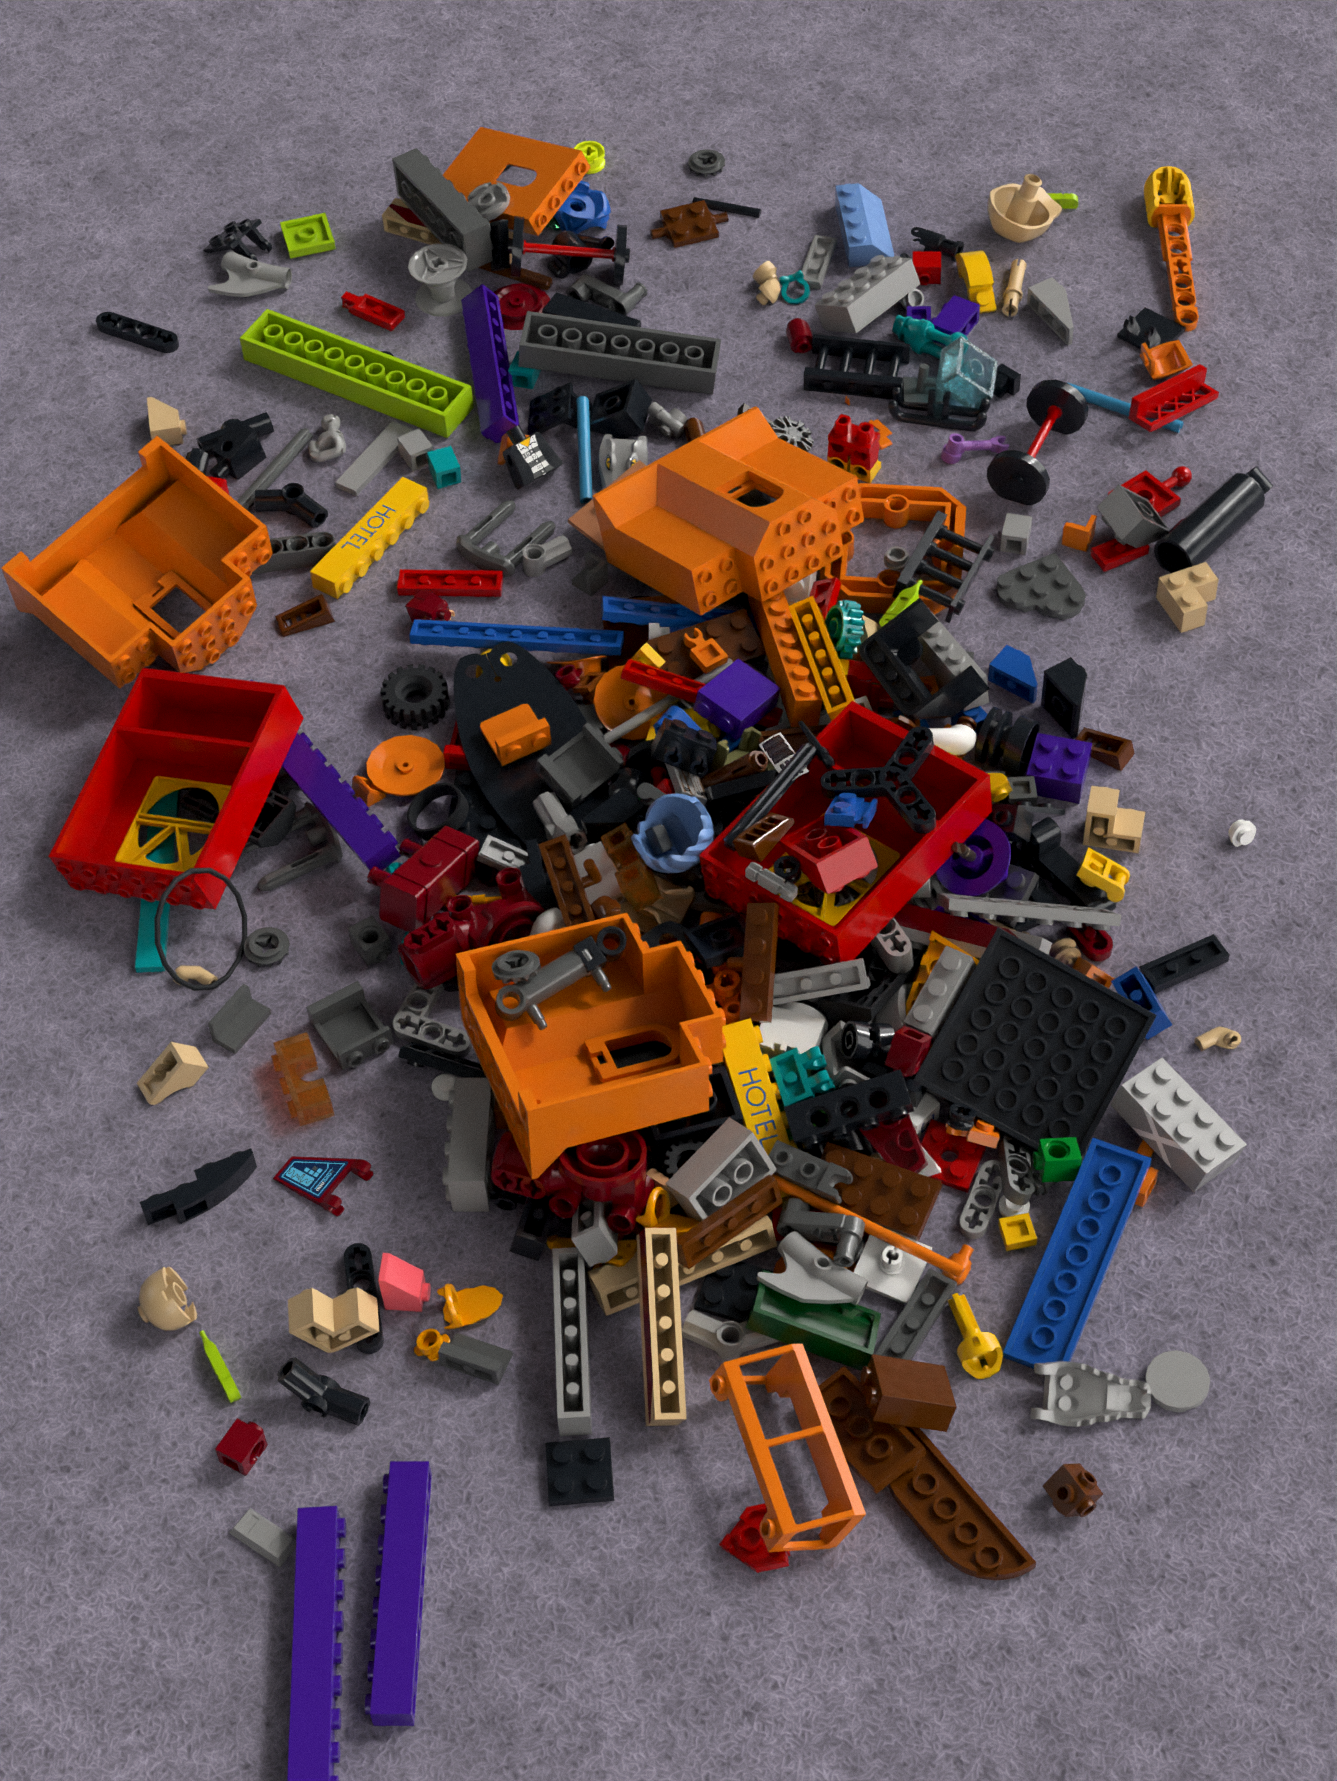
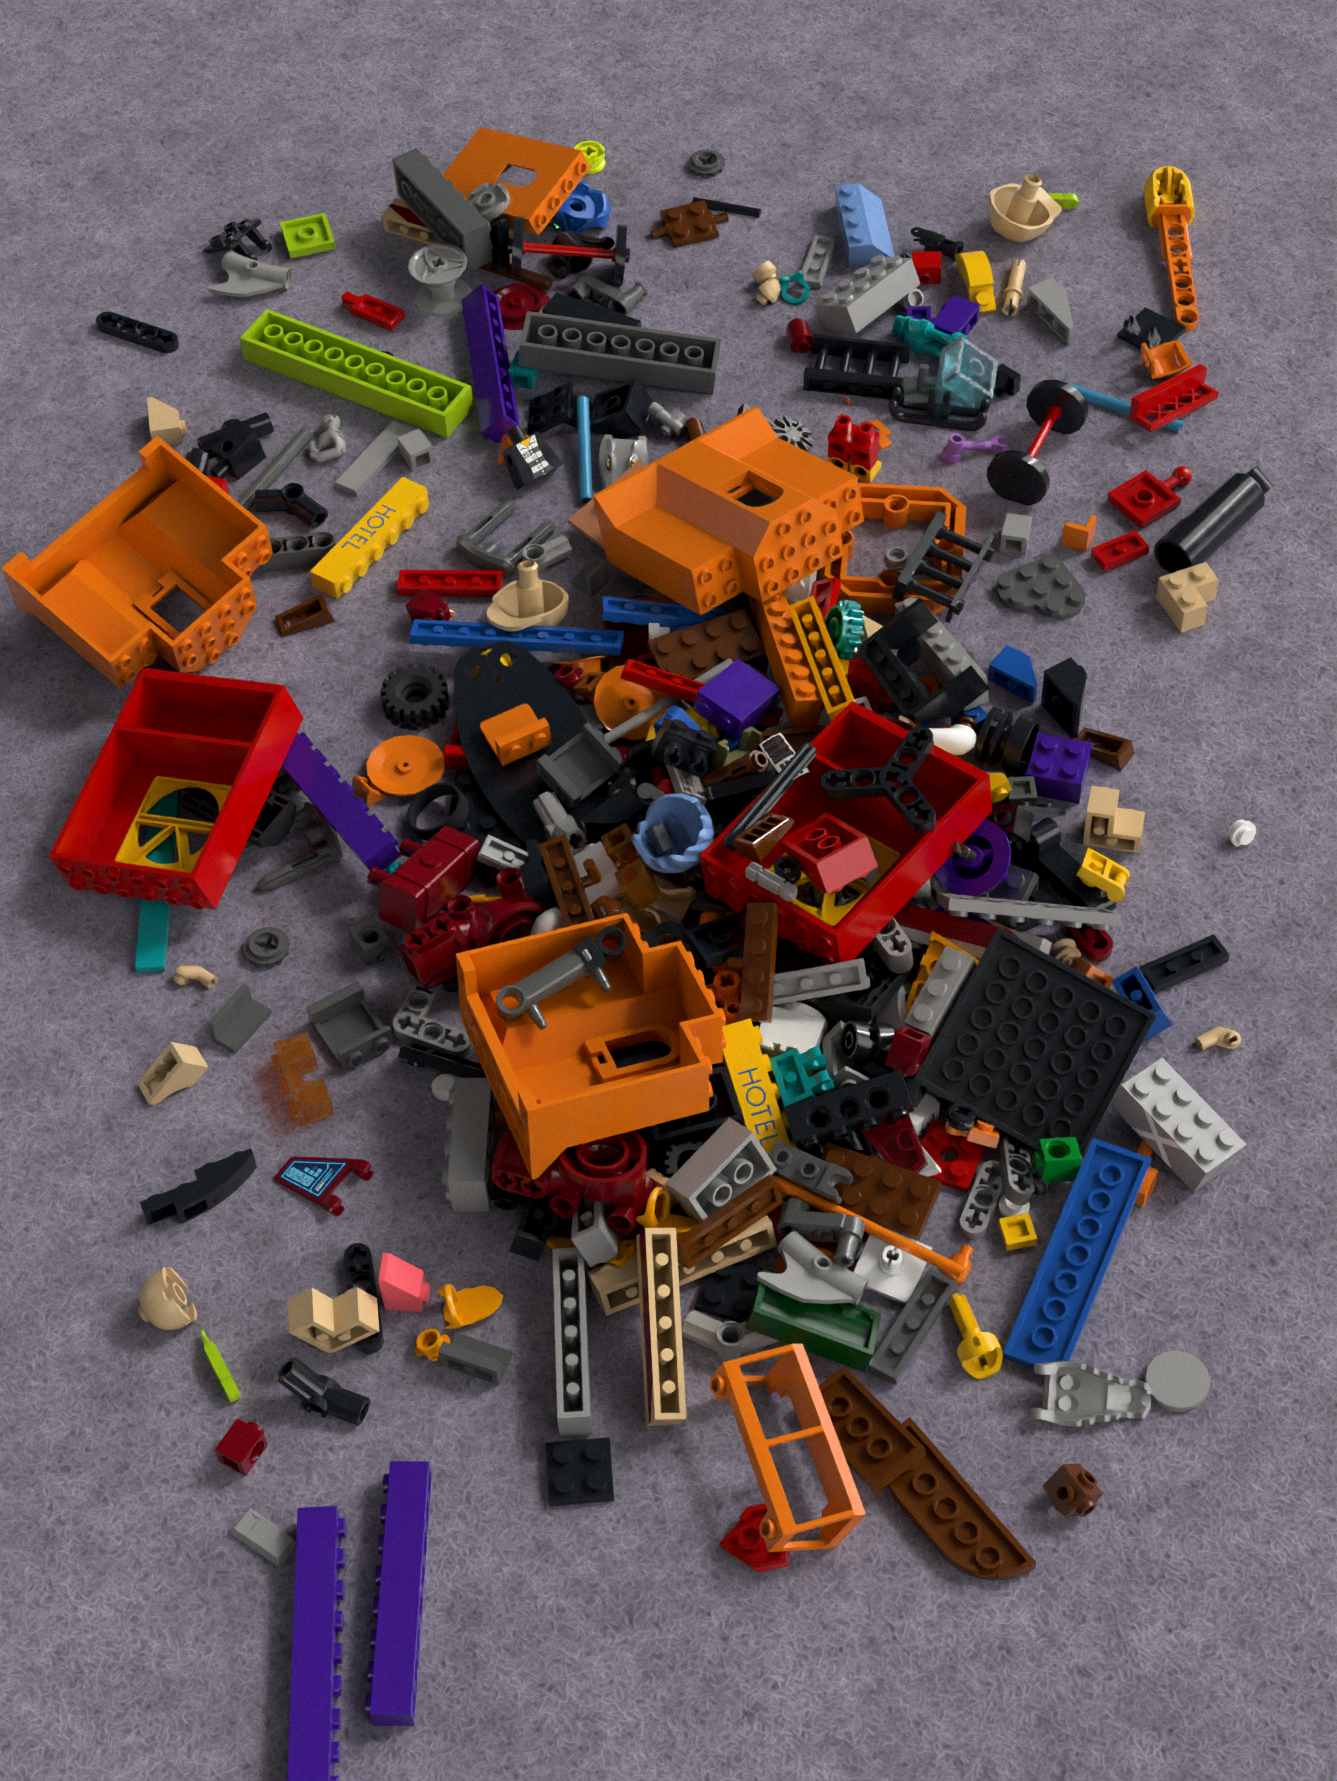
black piece [154,868,247,991] -> none
teal brick [427,446,462,489] -> none
dark grey gear [492,950,541,984] -> none
yellow plate [631,642,666,669] -> none
orange plate [684,628,728,674] -> none
black piece [798,721,835,769] -> none
blue plate [824,793,878,828] -> none
reddish brown brick [860,1354,957,1432] -> none
lime piece [879,579,923,627] -> none
dark grey slope [1097,484,1170,548] -> none
none -> tan piece [487,560,569,631]

